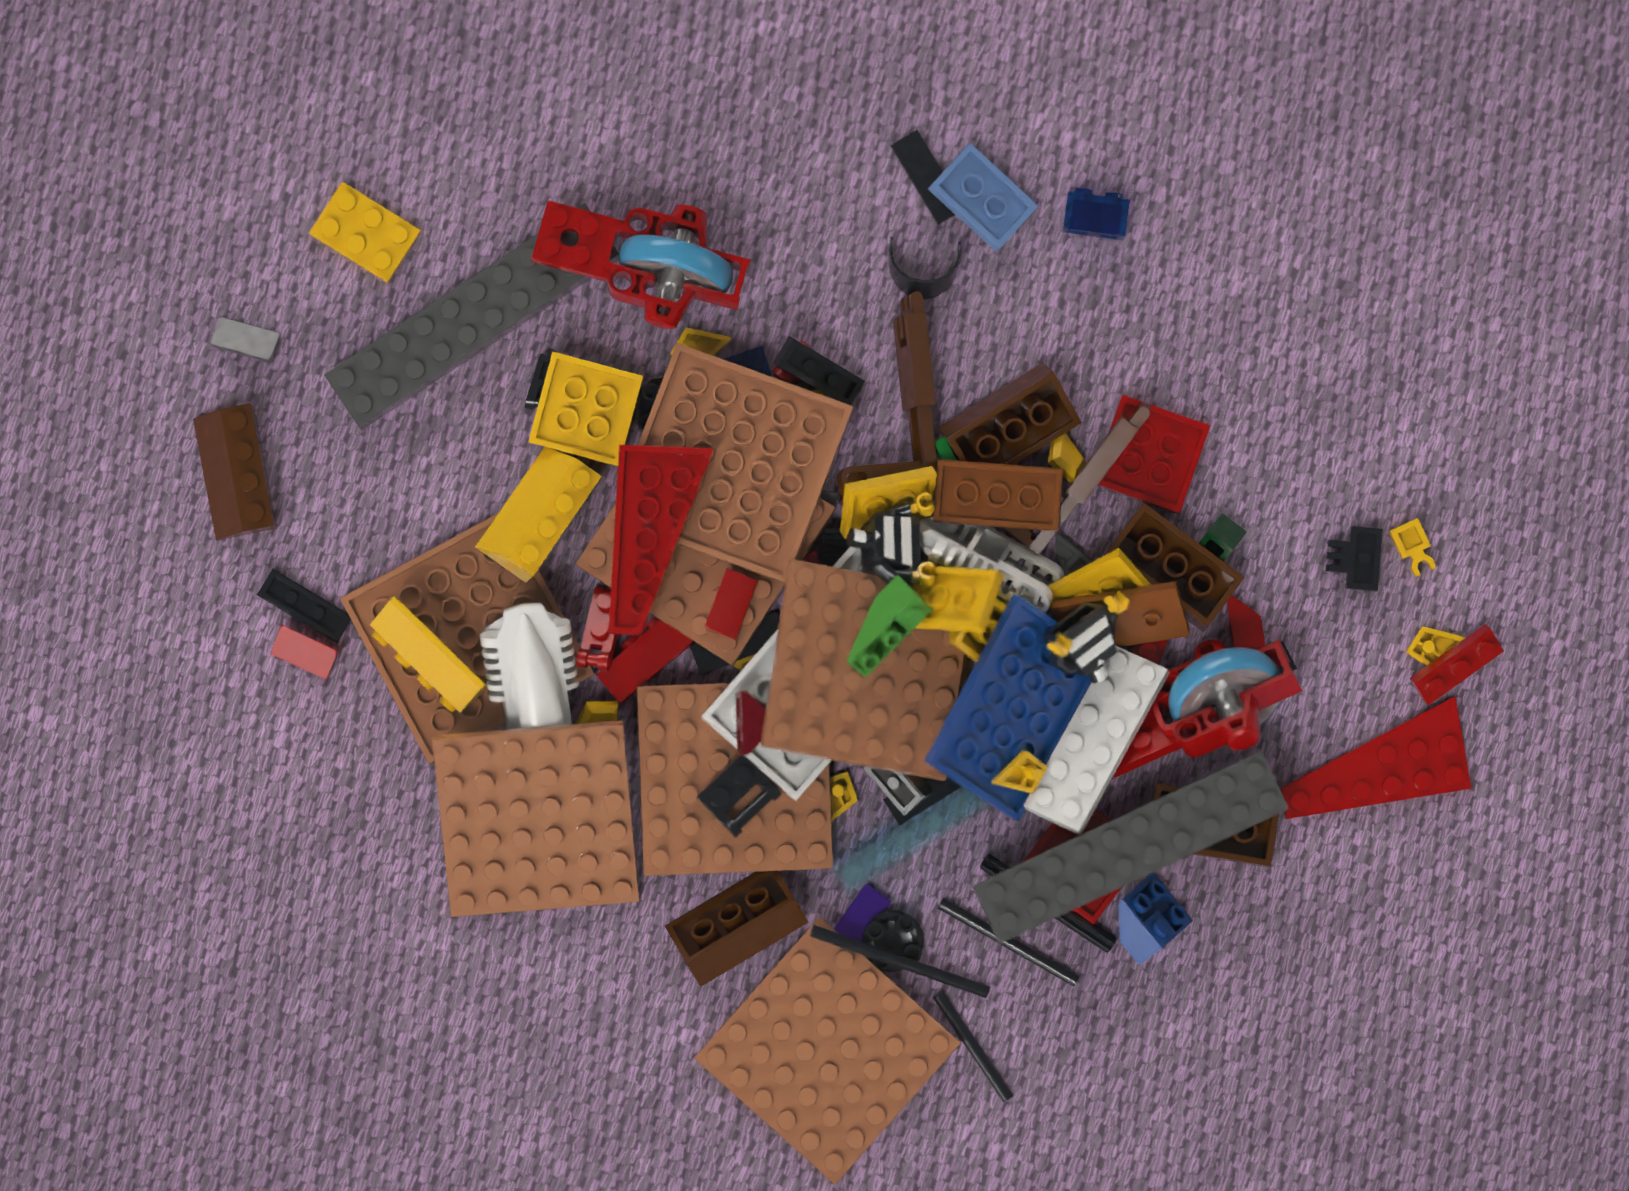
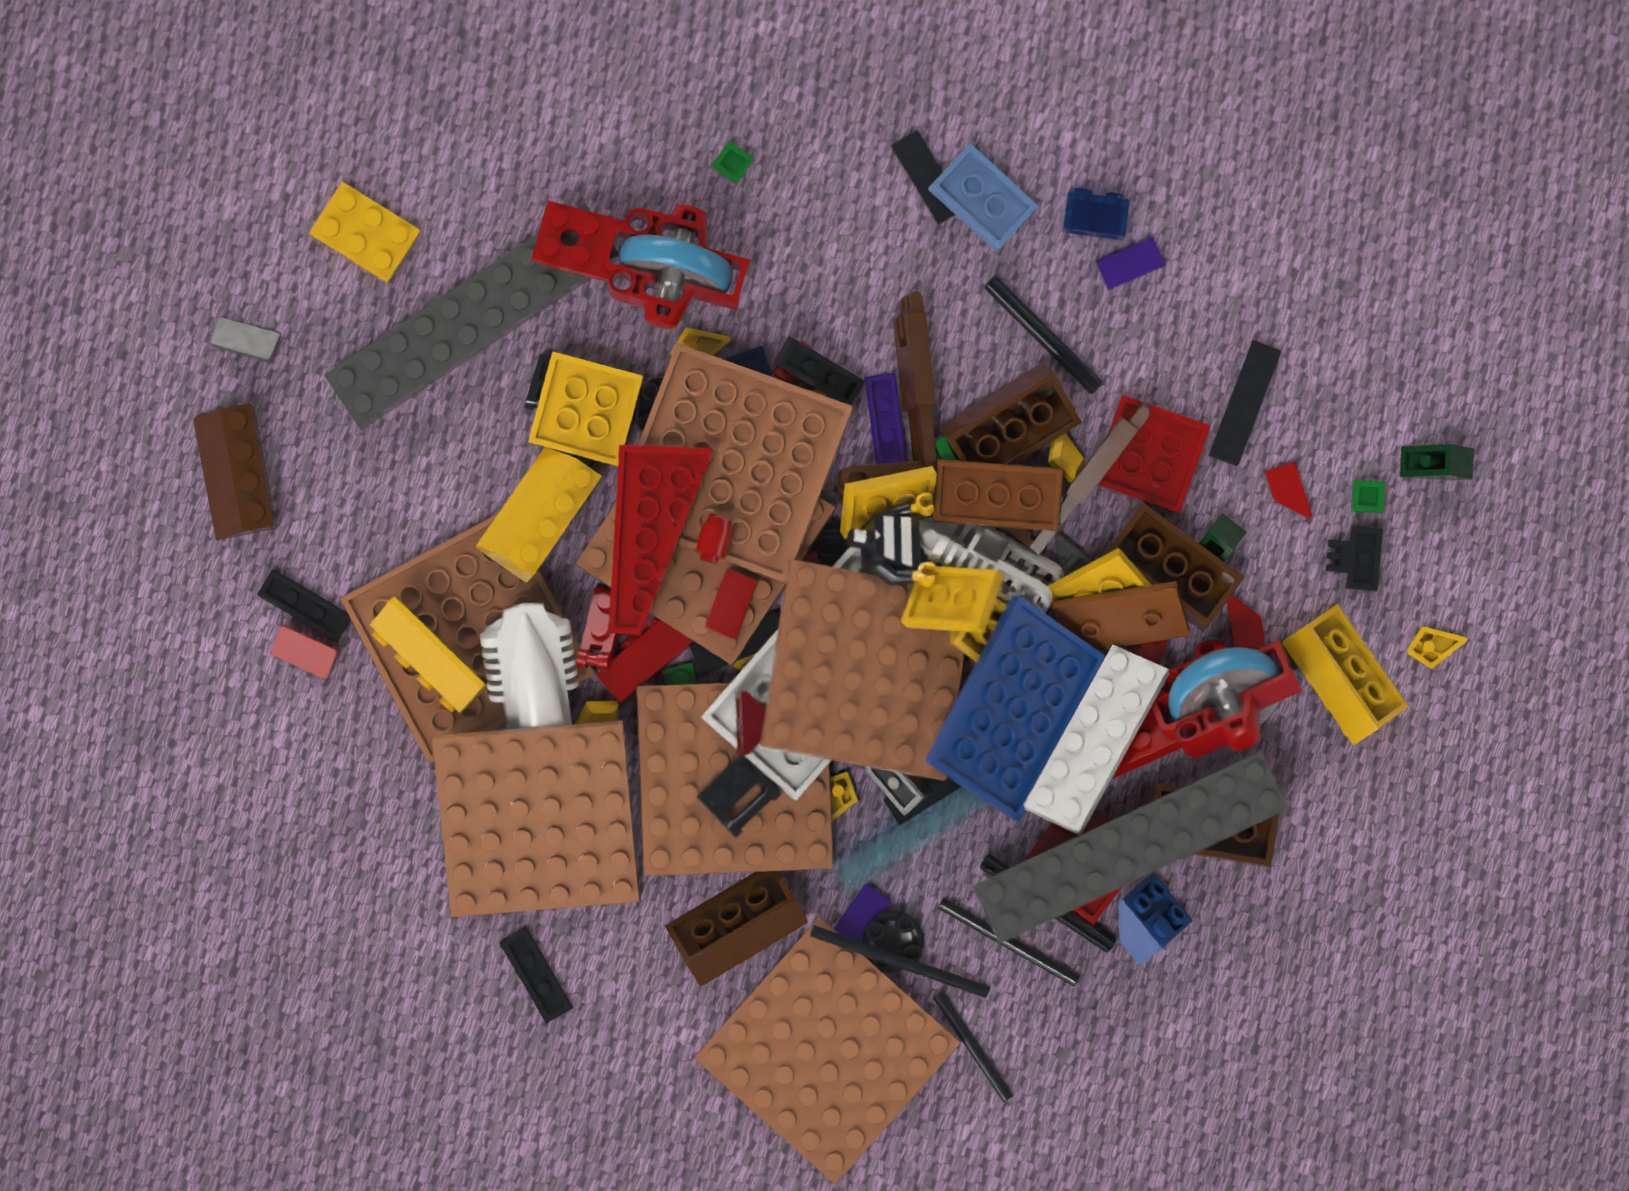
bright green slope [847,575,932,677] -> none
black piece [888,236,961,299] -> none
yellow piece [992,750,1048,794] -> none
black torso [1042,591,1130,683] -> none
red wing [1280,696,1472,819] -> none
yellow plate [1388,518,1436,577] -> none
red plate [1409,624,1504,706] -> none
none -> black tile [499,926,573,1024]
none -> green plate [662,662,698,685]
none -> red brick [695,515,733,564]
none -> green plate [711,141,754,185]
none -> dark purple tile [864,373,907,464]
none -> black axle [985,276,1103,394]
none -> dark purple tile [1096,237,1165,291]
none -> black tile [1208,340,1281,467]
none -> red tile [1264,462,1313,519]
none -> yellow slope [1282,604,1409,745]
none -> green plate [1351,480,1385,514]
none -> dark green slope [1400,444,1474,480]

